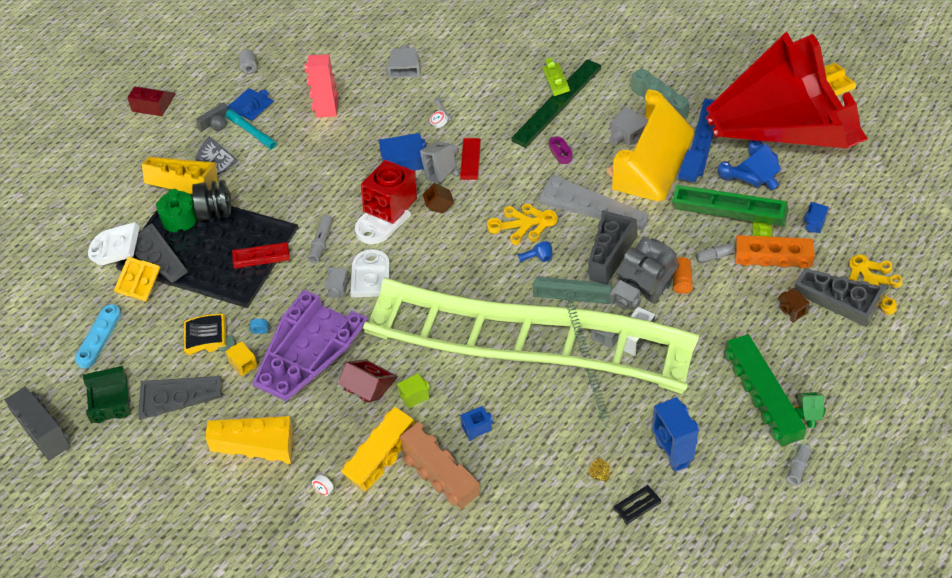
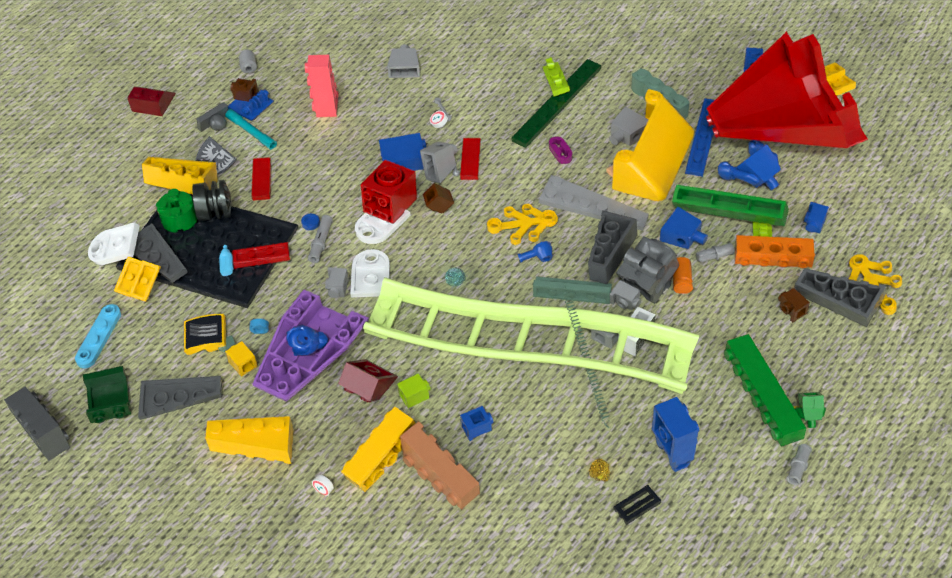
blue tile [678,150,705,183] -> none
none -> medium azure piece [219,245,234,276]
none -> reddish brown brick [230,78,259,102]
none -> red tile [252,157,271,201]
none -> blue piece [286,324,329,356]
none -> blue tile [301,213,320,230]
none -> clear light blue tile [445,267,466,287]
none -> blue torso [660,207,708,249]
none -> blue brick [743,47,763,73]

